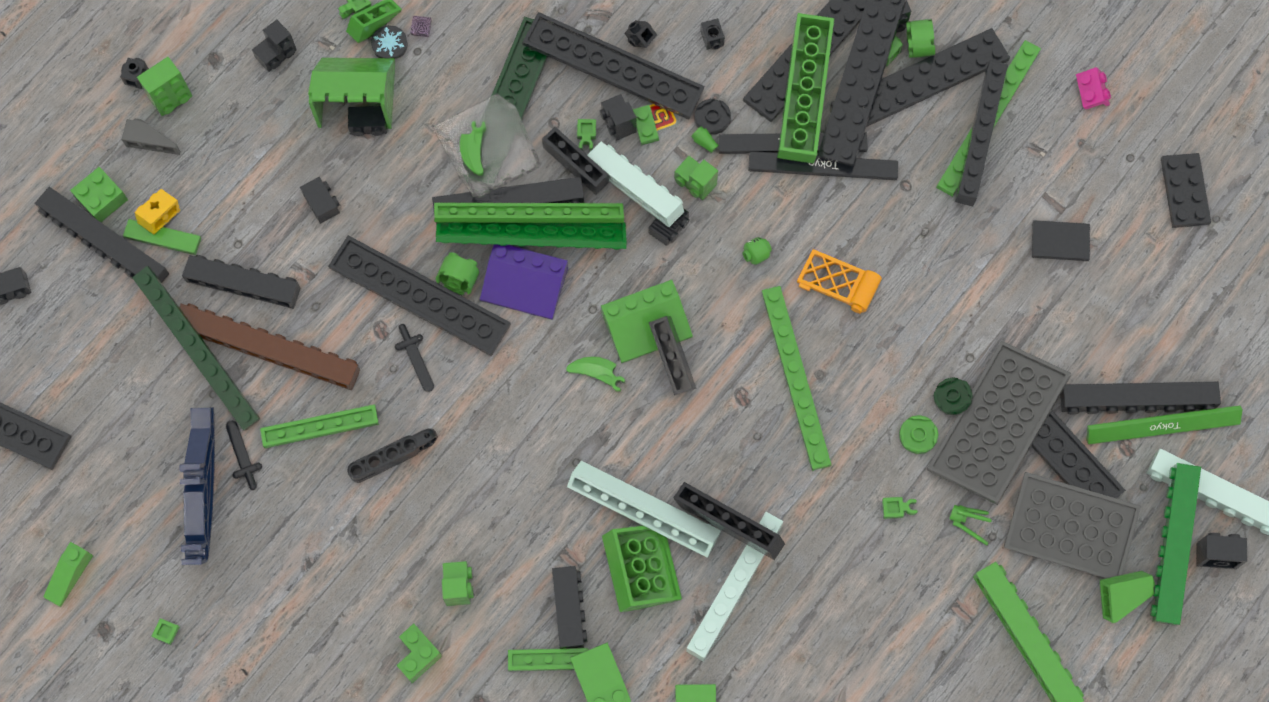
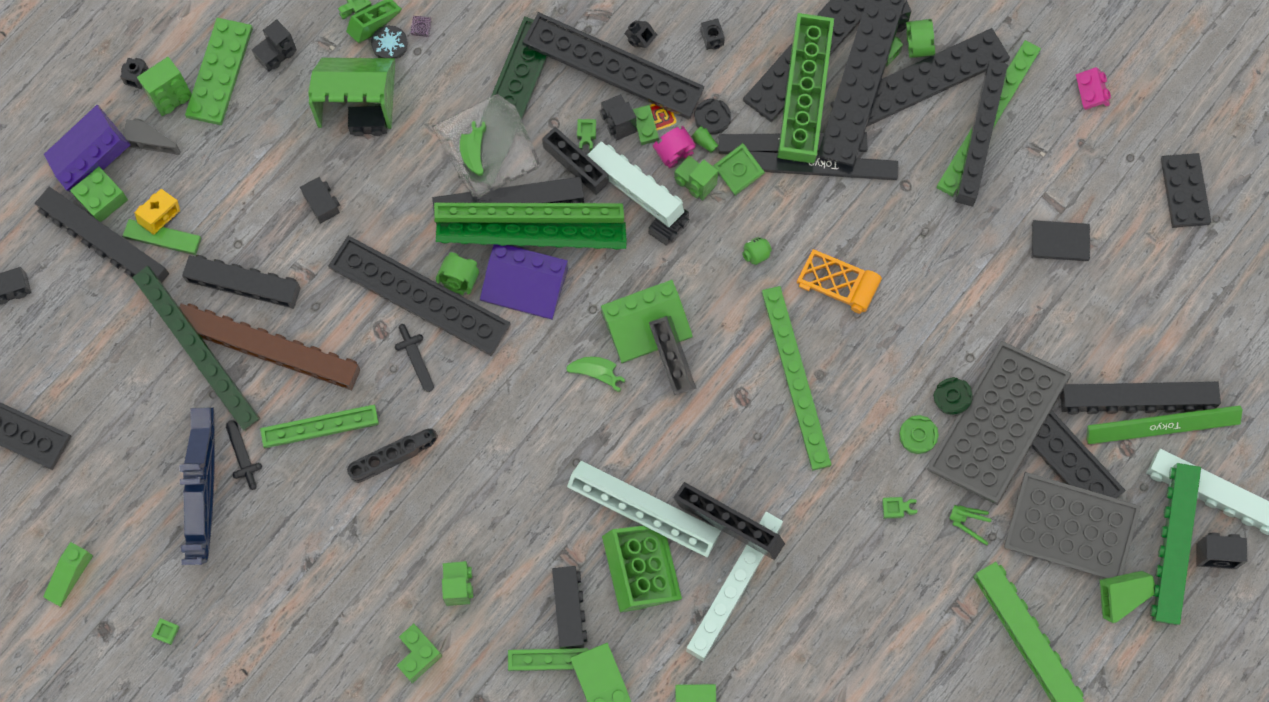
none -> dark purple slope [44,105,131,192]
none -> bright green plate [185,18,253,125]
none -> dark pink brick [653,126,696,169]
none -> bright green tile [713,143,765,196]

